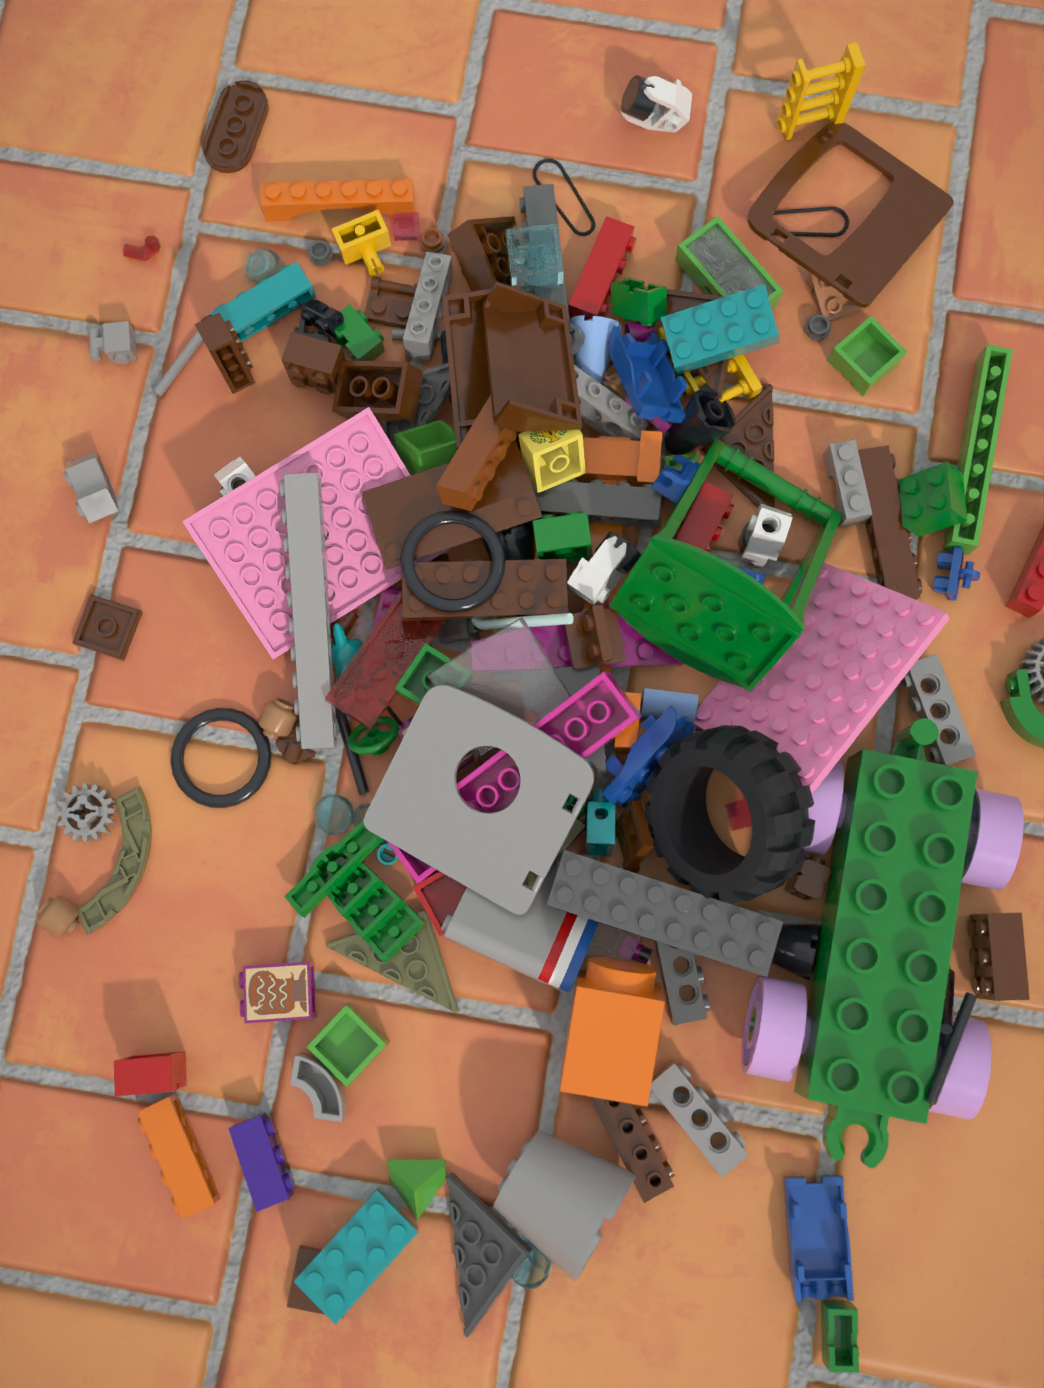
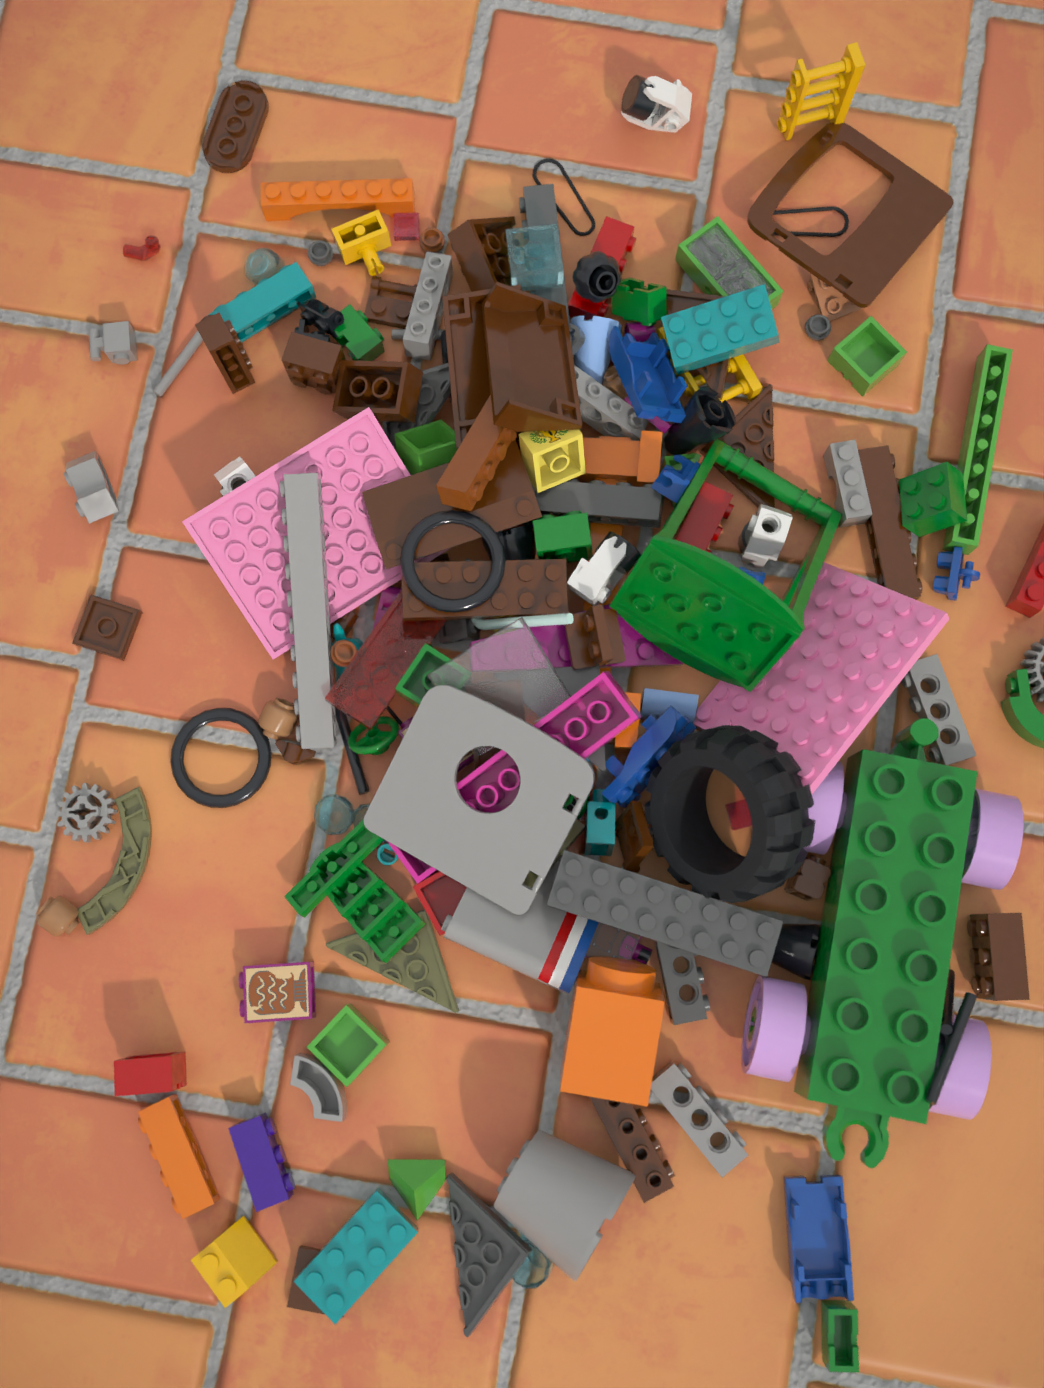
none -> yellow slope [191,1215,278,1308]
none -> dark orange plate [330,640,357,667]
none -> black plant [572,251,622,303]

